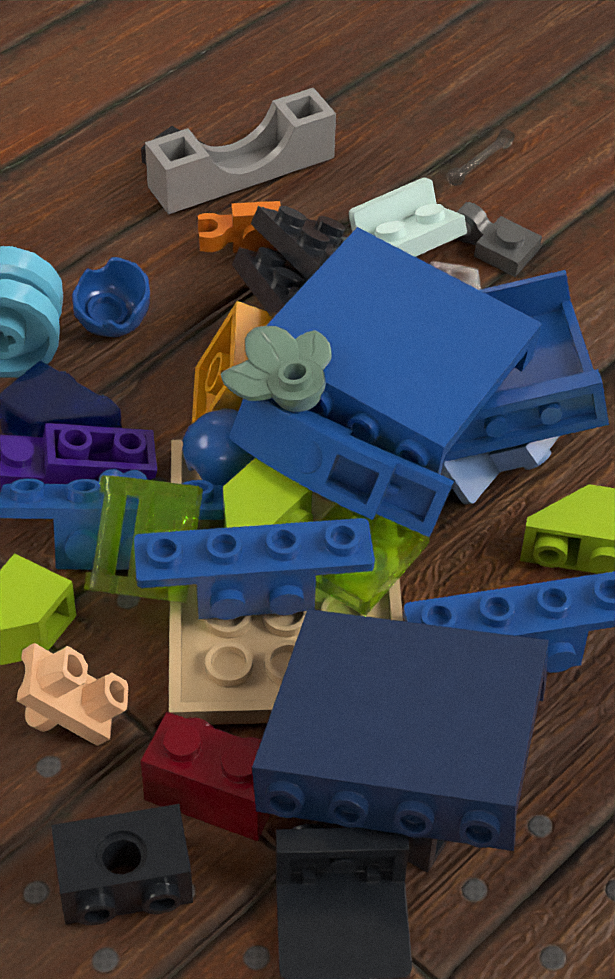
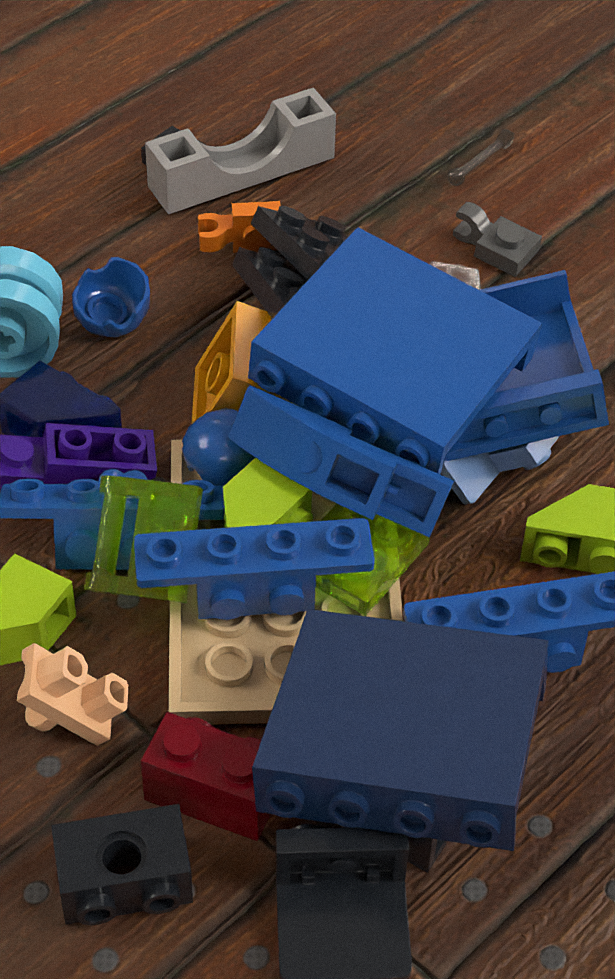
sand green plate [221,326,332,412] -> none
light aqua bracket [349,177,467,257] -> none

